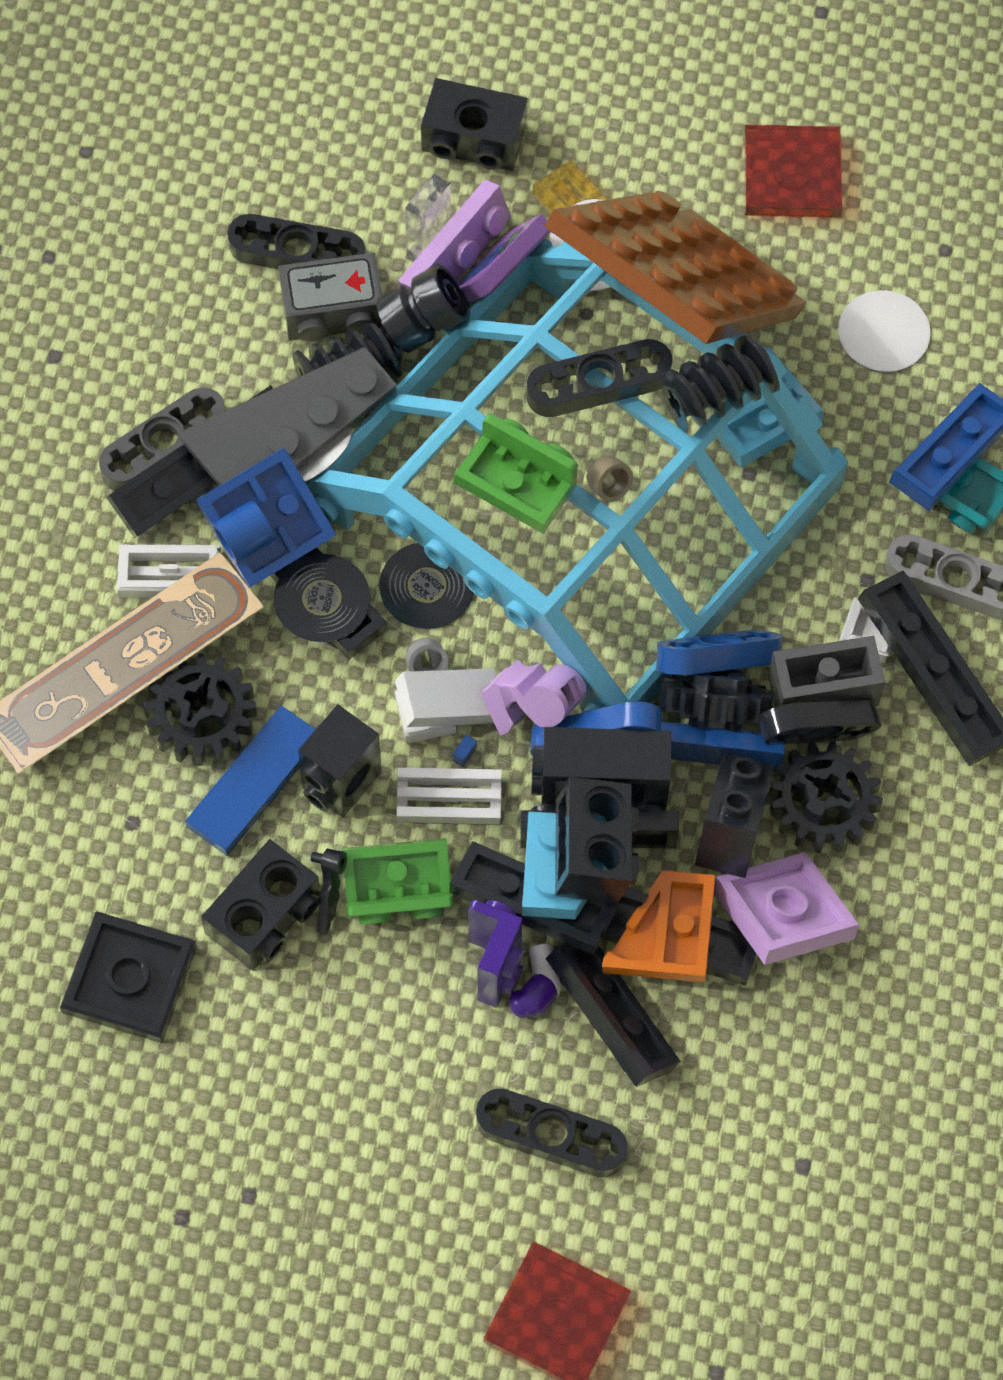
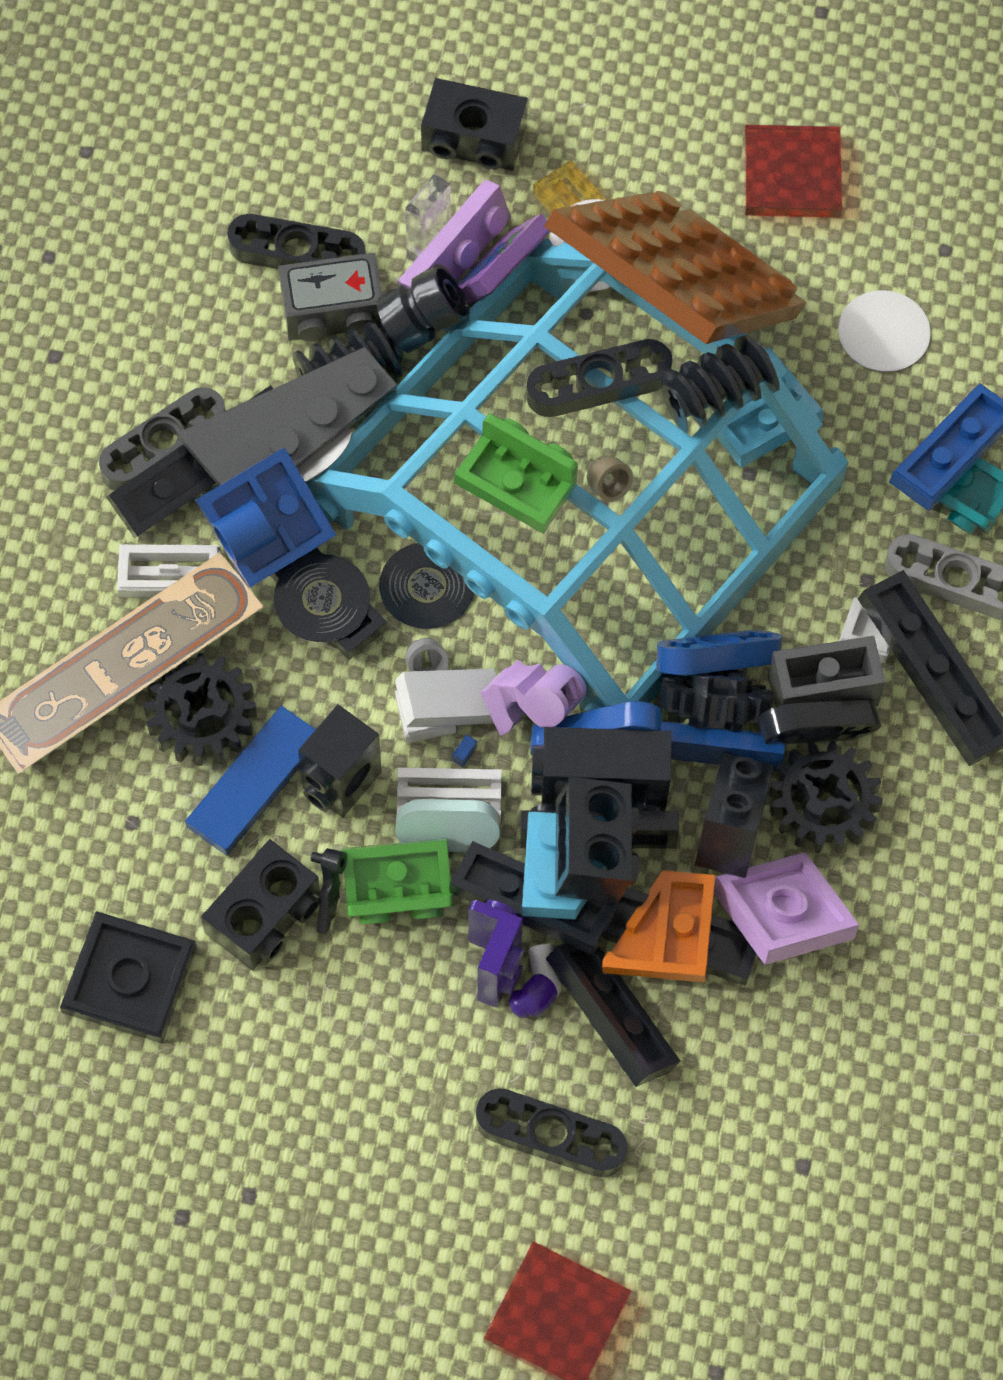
none -> light aqua tile [395,799,500,852]

